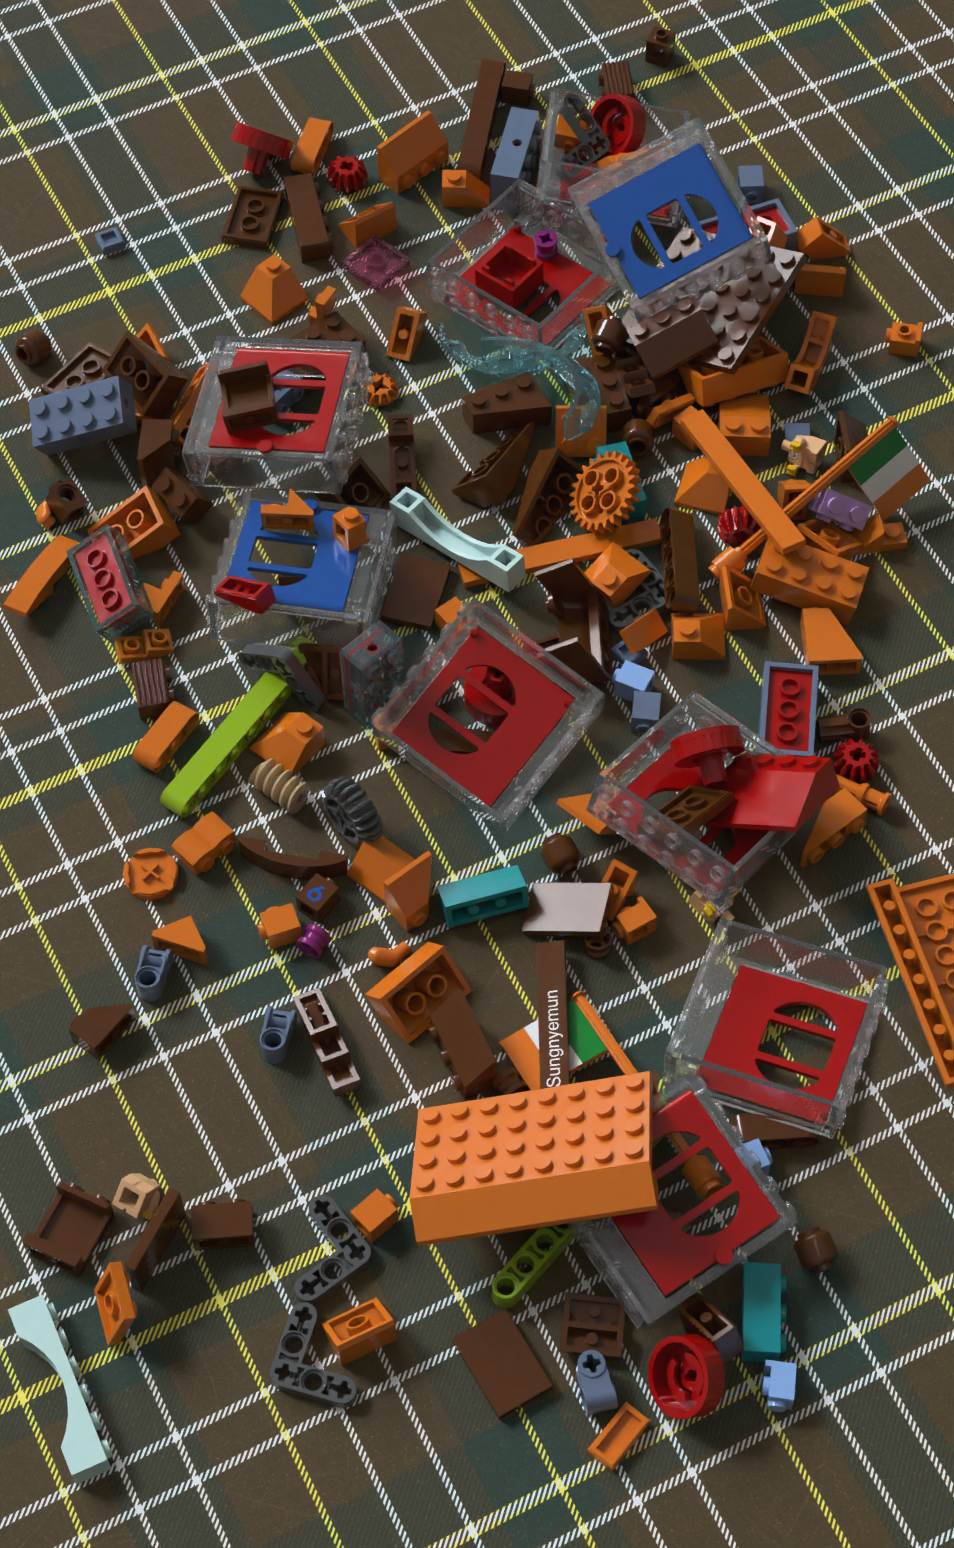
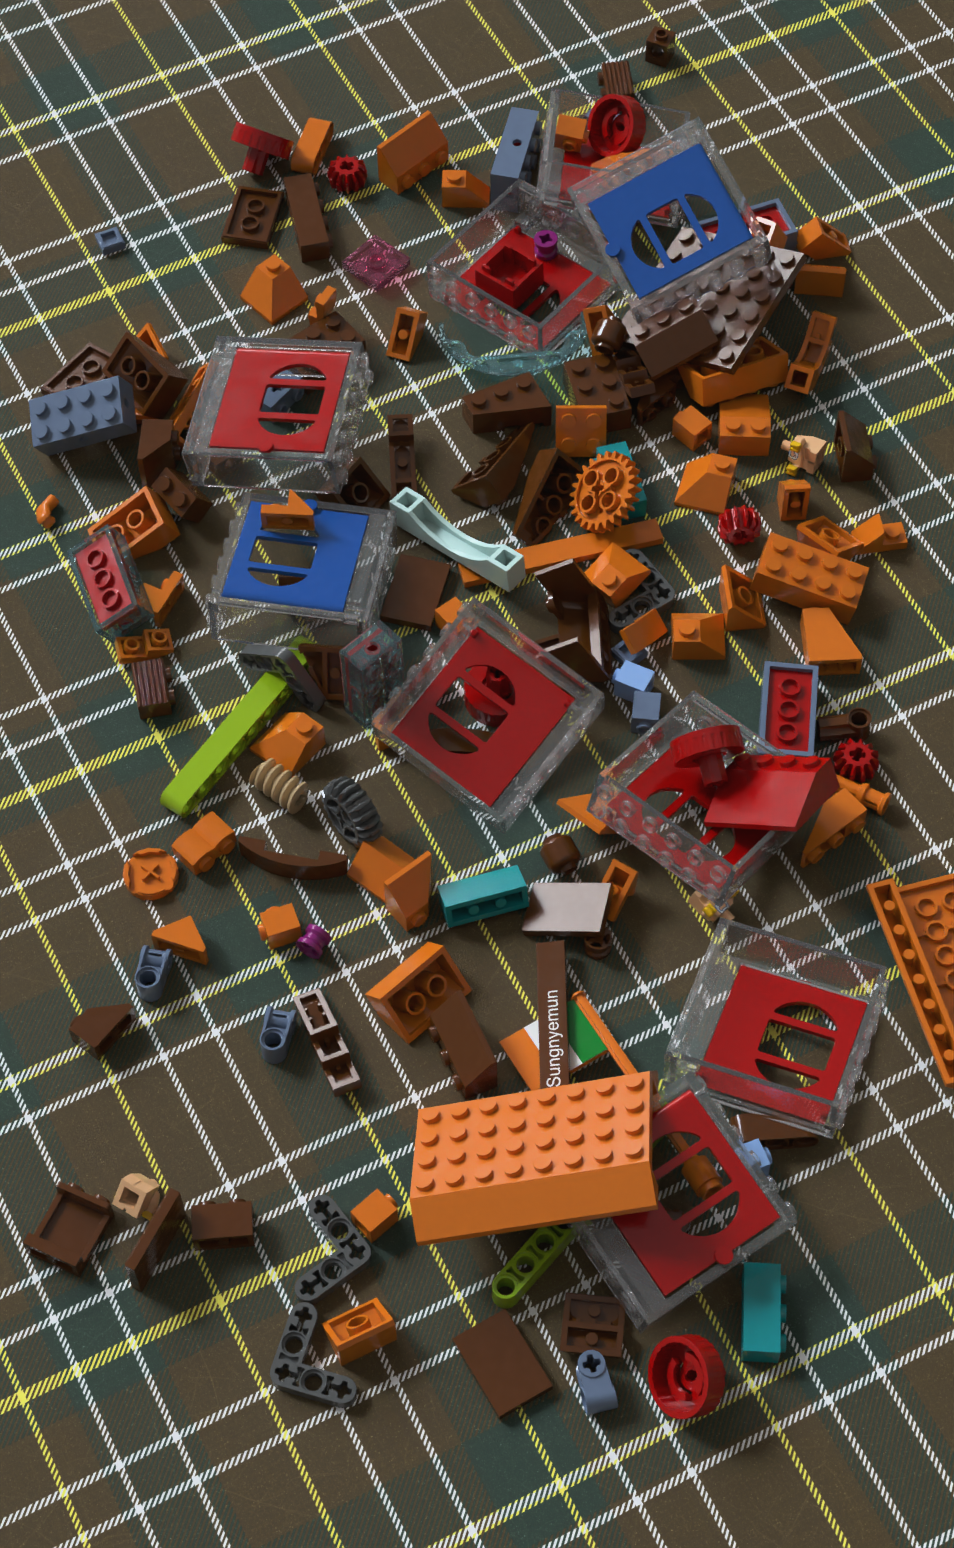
orange slope [3,535,81,617] -> none
light aqua arch [8,1295,113,1485] -> none
reddish brown head [15,330,52,366] -> none
reddish brown brick [45,478,88,525] -> none
orange plate [94,1261,137,1346] -> none
orange beam [132,701,199,773] -> none
red slope [214,575,276,615] -> none
reddish brown panel [217,361,279,434] -> none
reddish brown brick [296,873,340,924] -> none
orange brick [332,506,370,552] -> none
orange slope [337,202,397,249] -> none
orange gear [359,372,399,406] -> none
orange arm [368,941,412,968] -> none
reddish brown beam [457,59,506,180] -> none
clear light blue windscreen [480,336,601,441] -> none
reddish brown wheel [491,1067,528,1095] -> none
reddish brown brick [501,70,537,107] -> none
dark grey beam [555,93,610,180] -> none
orange tile [587,1402,651,1472] -> none
orange brick [611,896,657,946] -> none
reddish brown head [621,419,654,456] -> none
reddish brown tile [638,785,735,841] -> none
orange plate [646,393,695,428] -> none
reddish brown beam [660,507,700,615] -> none
reddish brown brick [678,1293,744,1365] -> none
orange tile [681,409,806,555] -> none
flag [708,416,931,583] -> none
sand blue brick [737,165,764,203] -> none
light blue brick [762,1360,797,1412] -> none
sand blue tile [784,423,810,442] -> none
reddish brown head [794,1226,838,1274] -> none
lavender brick [807,488,872,532] -> none
orange brick [885,322,923,357] -> none

